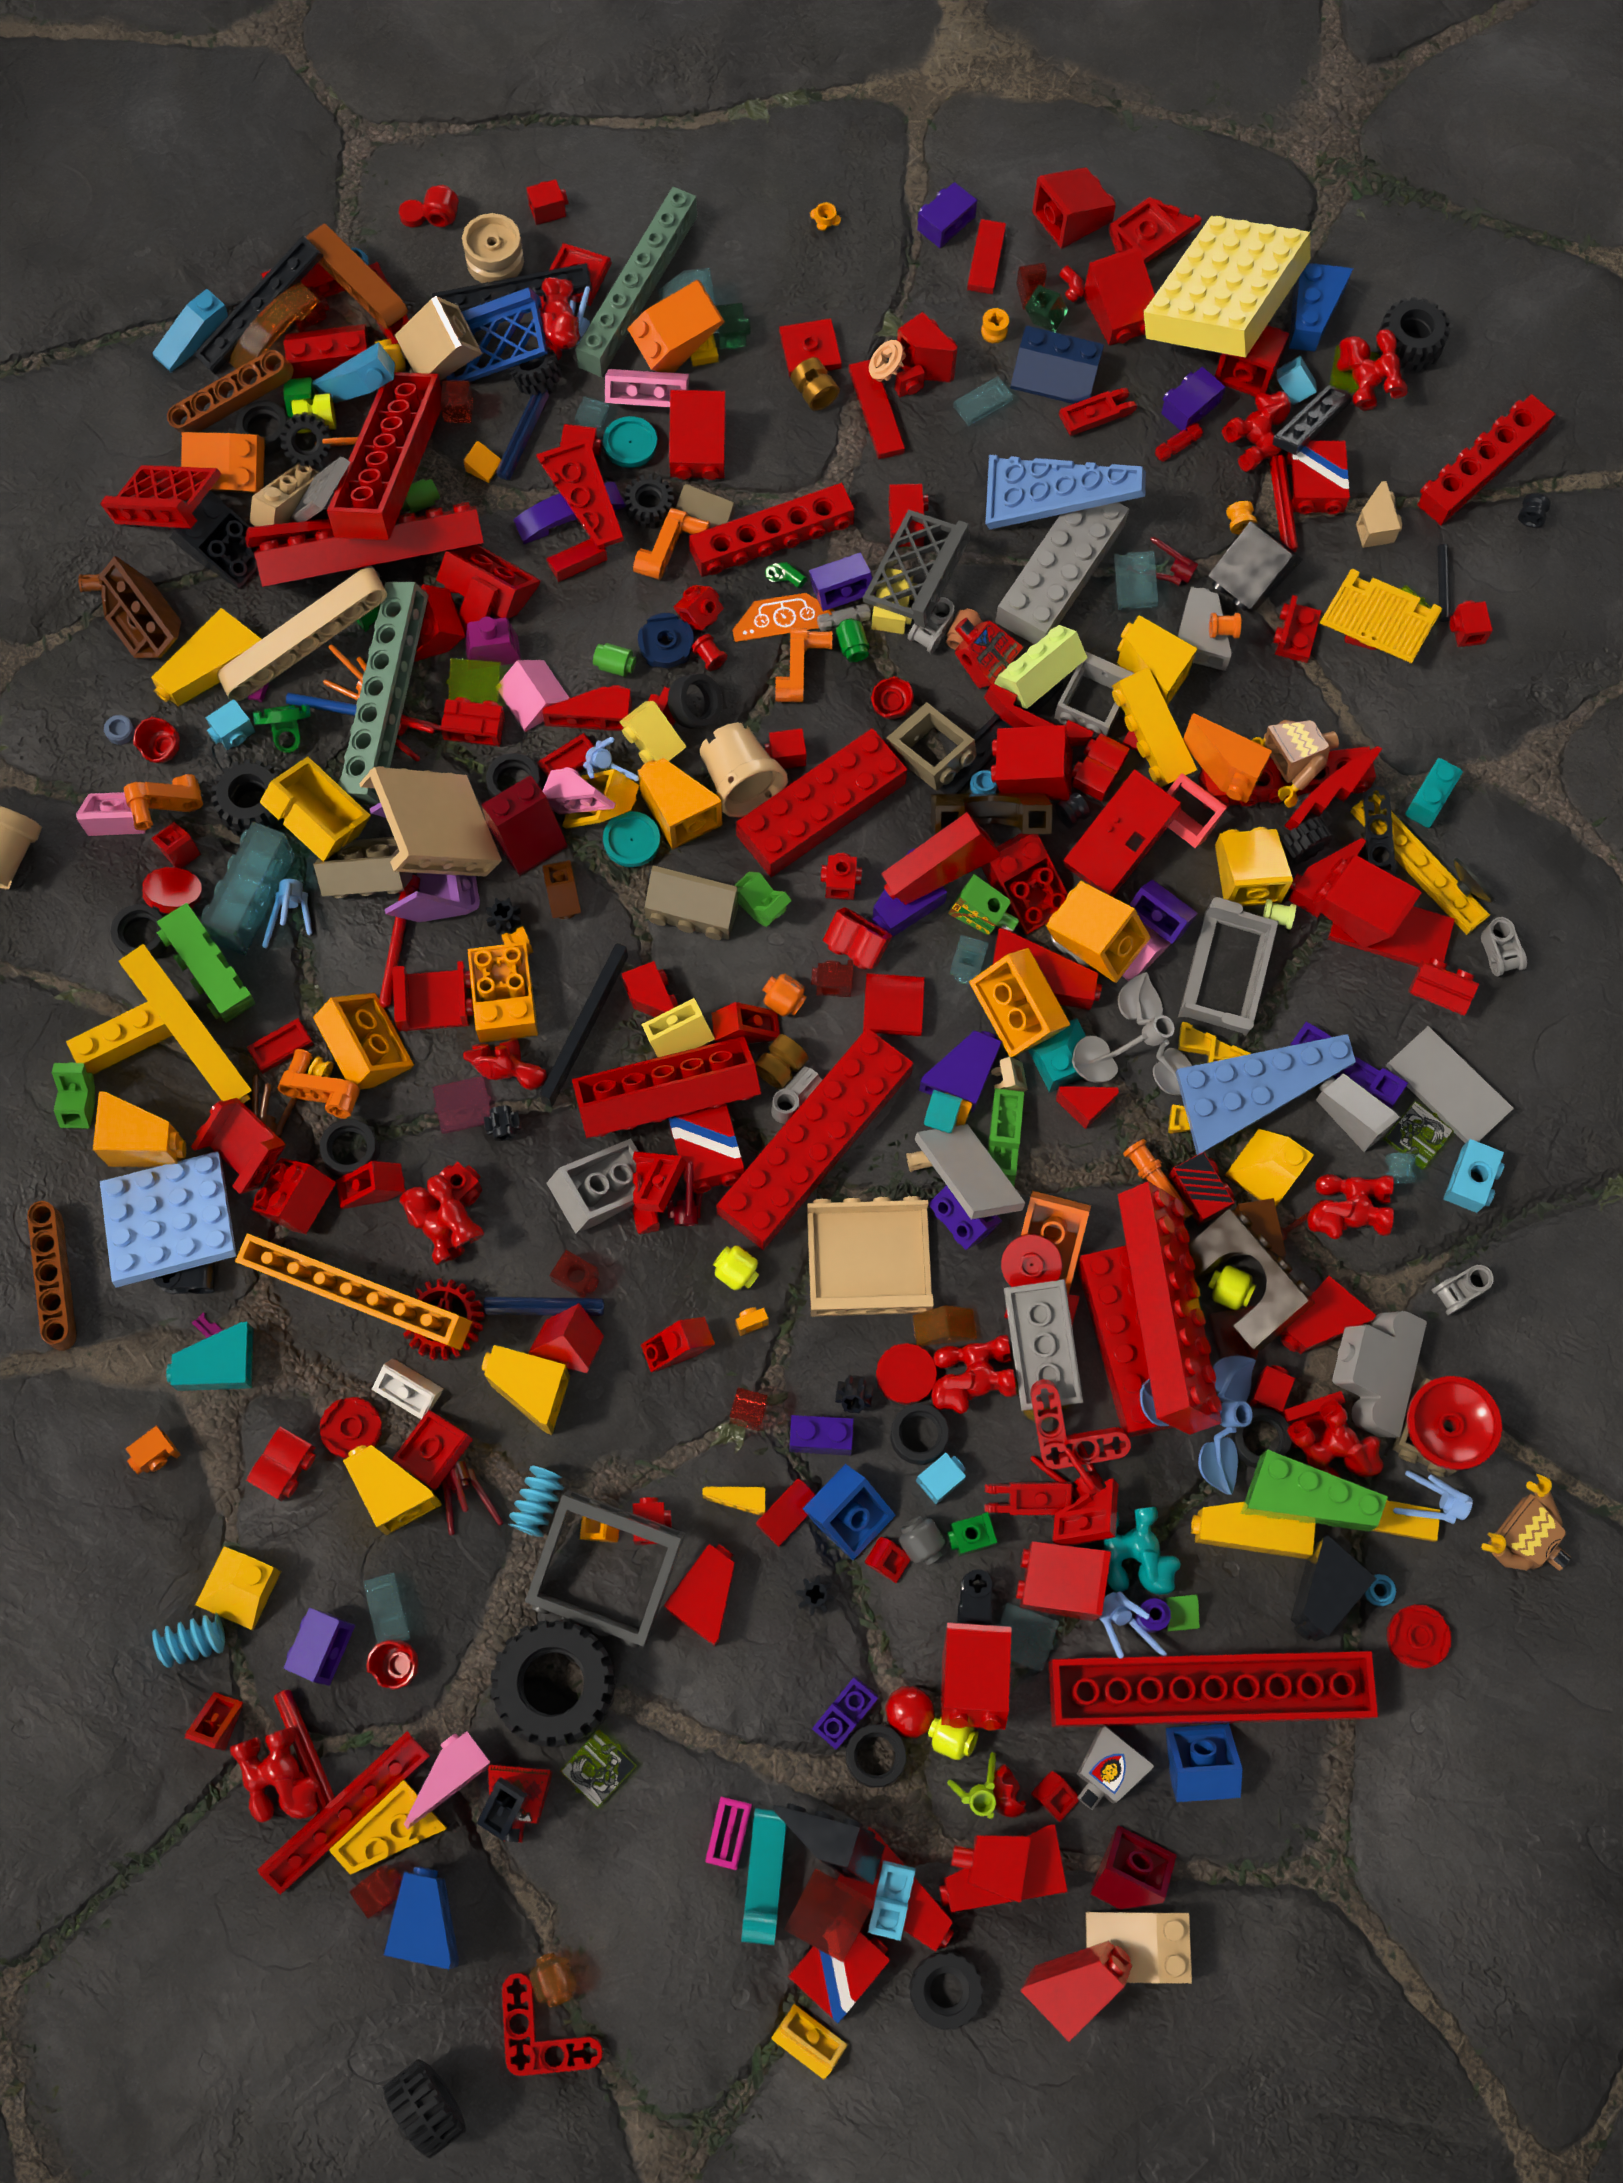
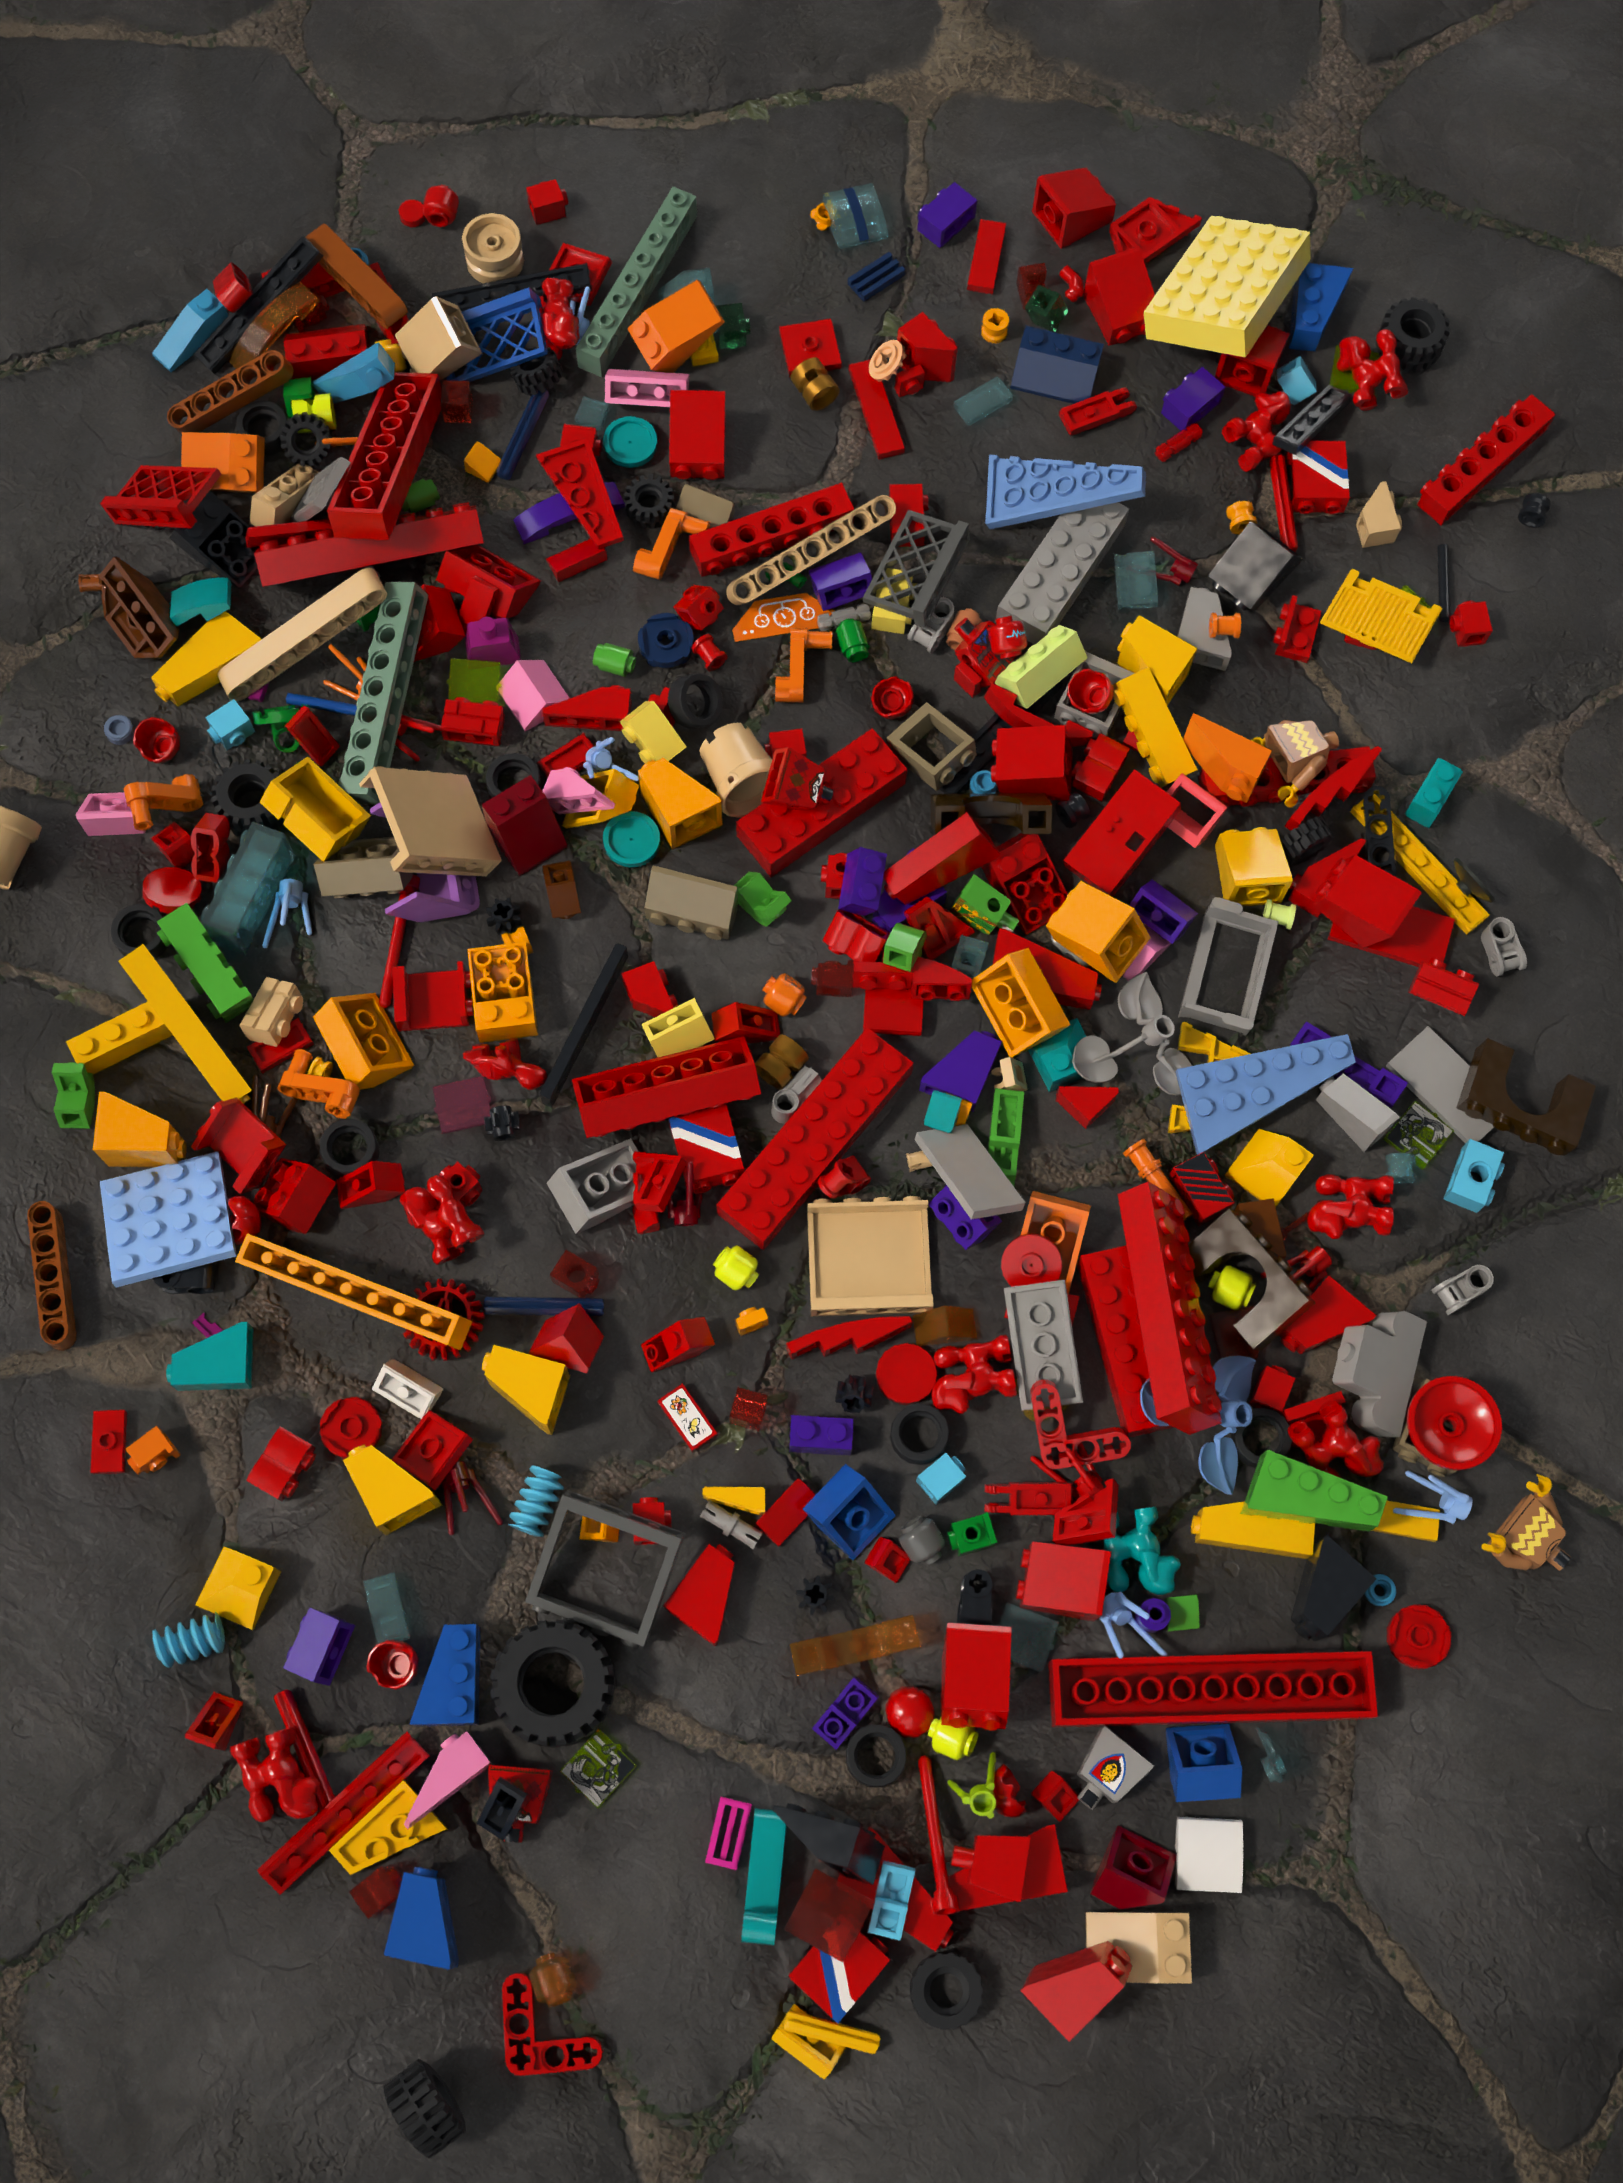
none -> red plate [90,1410,127,1474]
none -> teal slope [170,578,231,626]
none -> red brick [191,813,230,883]
none -> red beam [213,262,253,314]
none -> red hair [228,1196,262,1245]
none -> tan brick [239,977,303,1047]
none -> red tile [285,706,340,766]
none -> blue wedge [409,1624,481,1727]
none -> tile [657,1383,718,1453]
none -> light grey pin [700,1500,763,1549]
none -> tan beam [726,495,896,605]
none -> red torso [761,747,833,810]
none -> yellow axle [783,2010,880,2054]
none -> red slope [786,1316,912,1360]
none -> clear orange slope [790,1615,921,1676]
none -> red piece [817,1155,871,1199]
none -> clear light blue slope [823,183,888,249]
none -> dark purple brick [838,847,887,916]
none -> dark blue tile [848,252,905,302]
none -> red slope [852,953,972,1001]
none -> bright green brick [883,923,927,972]
none -> red wing [904,897,975,960]
none -> red piece [918,1755,959,1915]
none -> red tile [954,661,982,698]
none -> red head [988,616,1028,659]
none -> red hair [1067,668,1114,714]
none -> white slope [1175,1817,1243,1893]
none -> clear light blue plate [1255,1727,1287,1783]
none -> red plant [1260,1246,1332,1291]
none -> dark brown arch [1456,1038,1596,1156]

